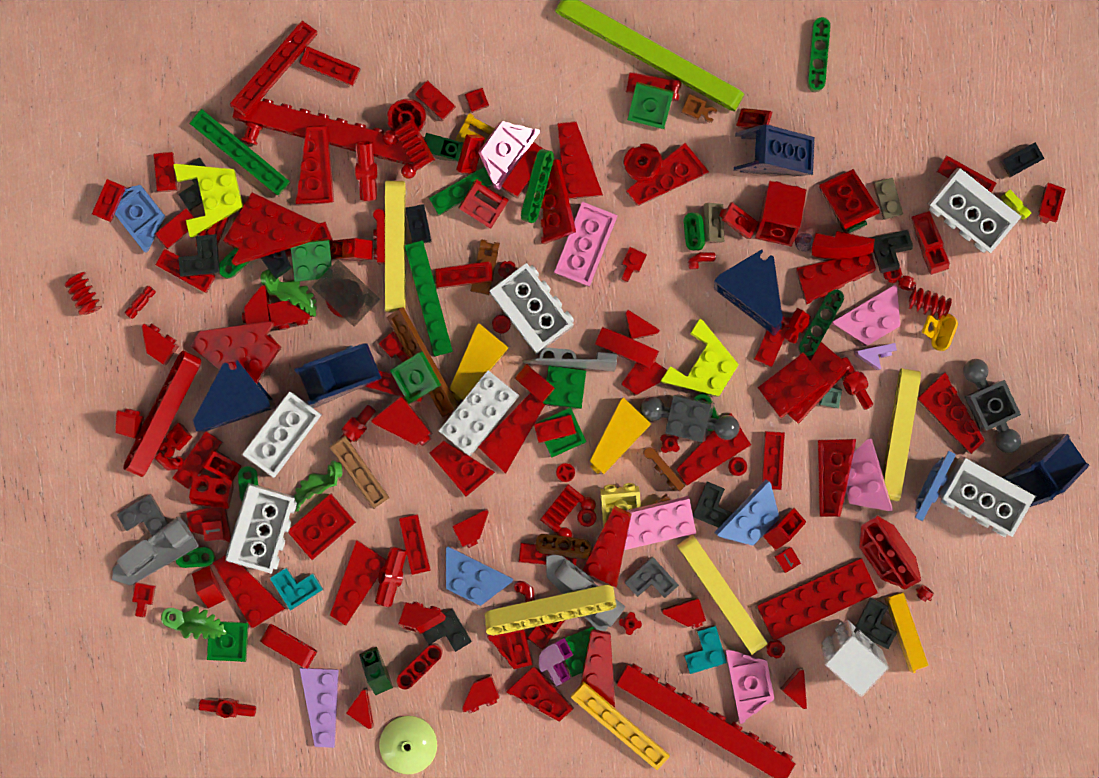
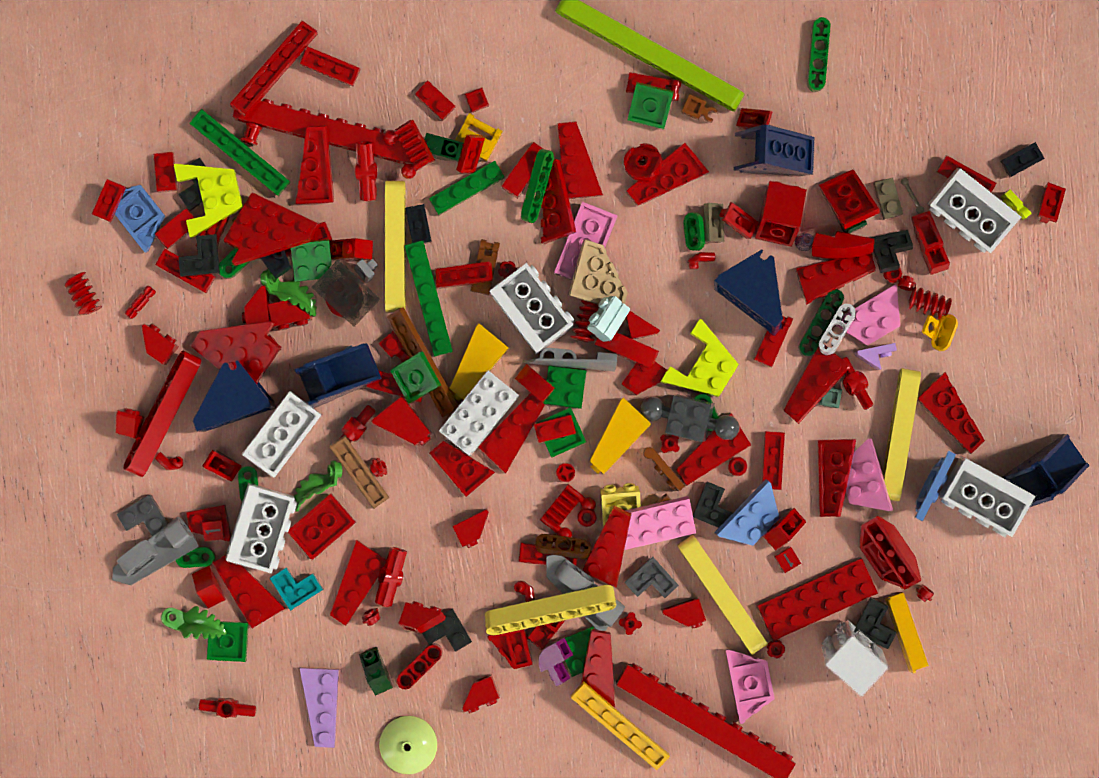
red plate [132,583,156,617] -> none
red plate [159,423,192,458] -> none
red plate [172,431,223,489] -> none
red brick [189,474,234,509] -> none
red beam [260,624,318,669] -> none
red slope [346,688,374,729] -> none
red plate [373,209,385,264] -> none
red cylinder [387,98,426,131] -> none
red plate [399,514,431,575] -> none
medium blue wing [446,546,514,606] -> none
red plate [458,179,509,229] -> none
wing [478,121,540,190] -> none
red plate [492,314,511,334] -> none
red wing [506,665,574,722] -> none
red plate [621,247,647,282] -> none
teal plate [684,626,727,674] -> none
red plate [757,352,827,418] -> none
red slope [780,668,807,709] -> none
red plate [783,308,811,344] -> none
dark grey brick [963,359,1021,453] -> none
none -> light grey tile [354,259,378,283]
none -> red plate [362,608,381,626]
none -> red plate [370,458,387,477]
none -> tan plate [568,240,628,304]
none -> red piece [570,300,600,343]
none -> light aqua brick [587,296,630,342]
none -> white beam [819,304,855,355]
none -> dark tan hinge [901,178,924,214]

